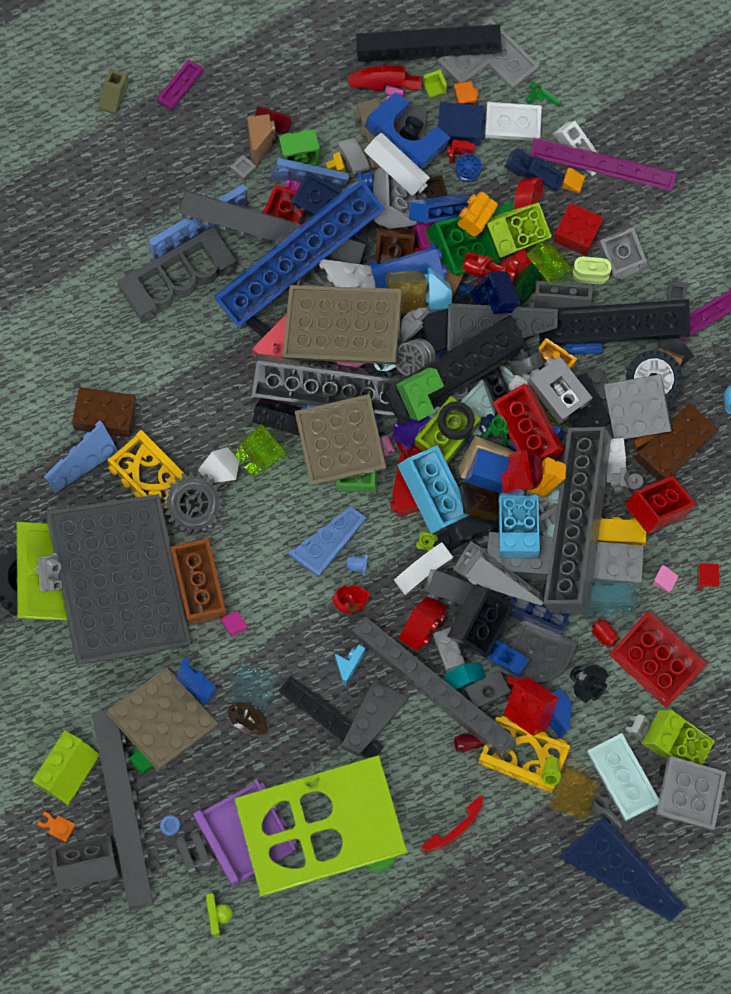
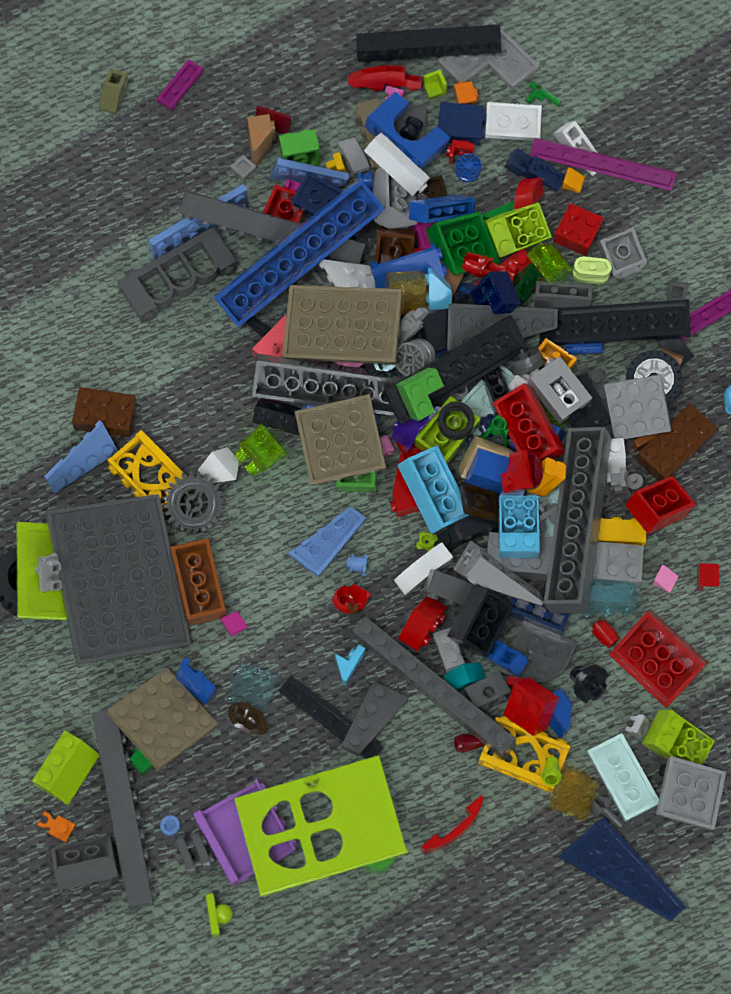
light orange brick [458,192,498,237] -> none

